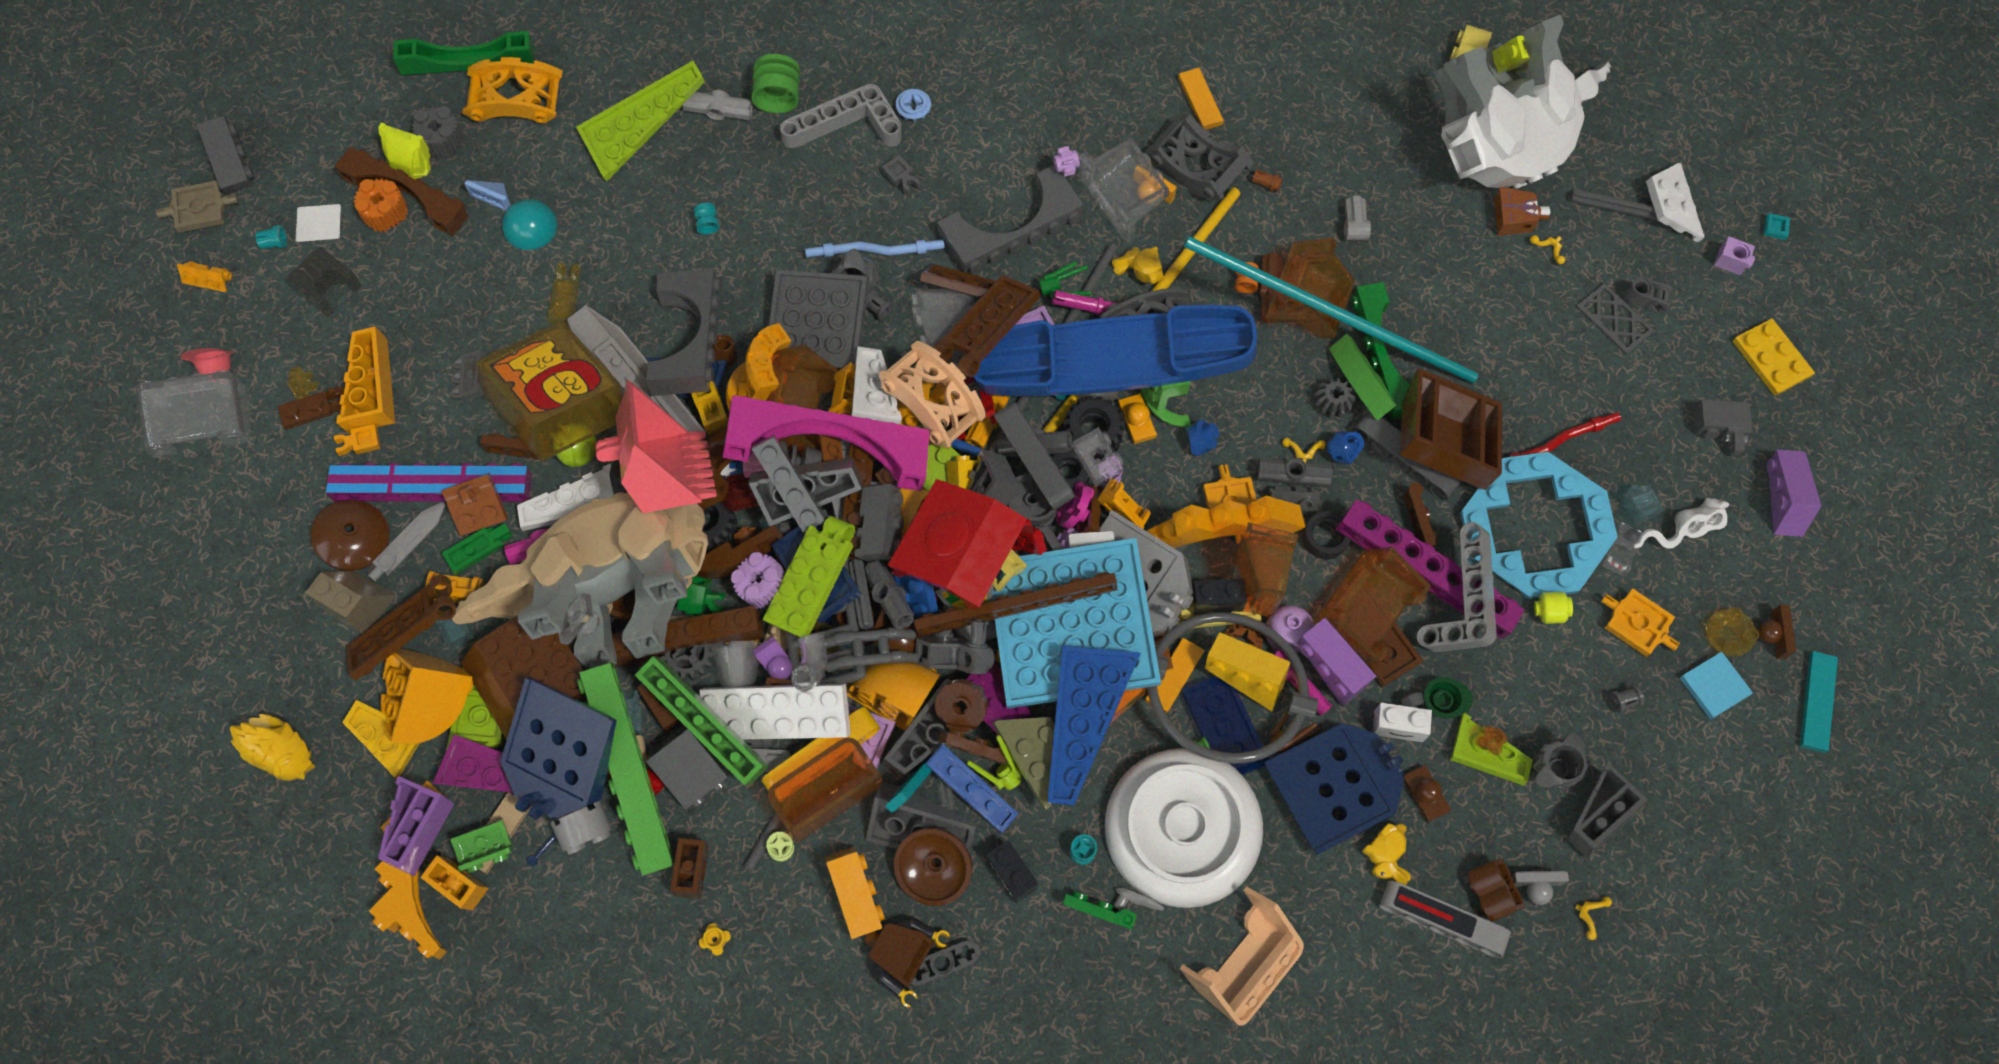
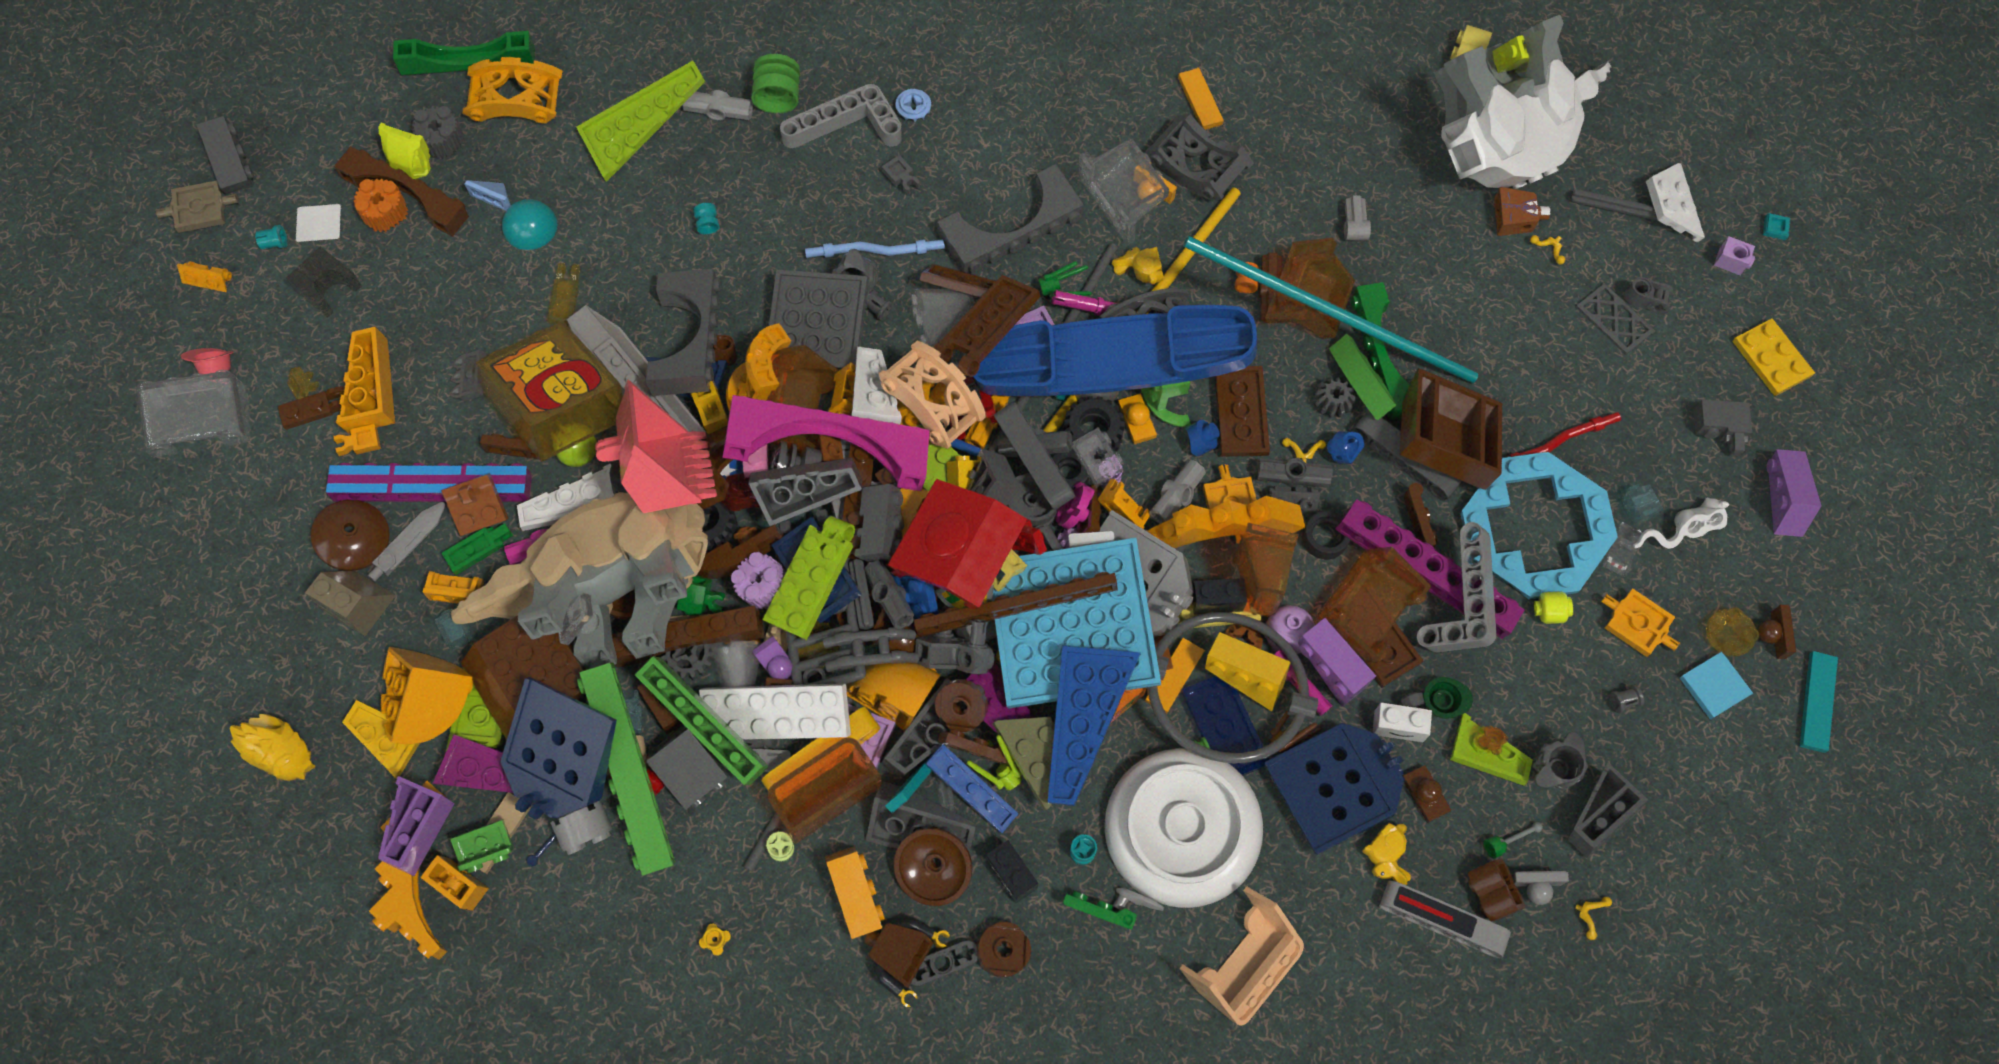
reddish brown hinge [346,575,456,681] -> none
reddish brown brick [670,838,709,899] -> none
dark grey plate [752,434,826,533] -> none
clear cylinder [791,631,827,692] -> none
lavender gear [1053,146,1080,177] -> none
dark orange pin [1252,169,1283,192] -> none
none -> reddish brown plate [977,922,1031,978]
none -> light grey piece [1149,460,1206,525]
none -> reddish brown plate [1215,366,1270,457]
none -> hinge [1484,822,1543,859]

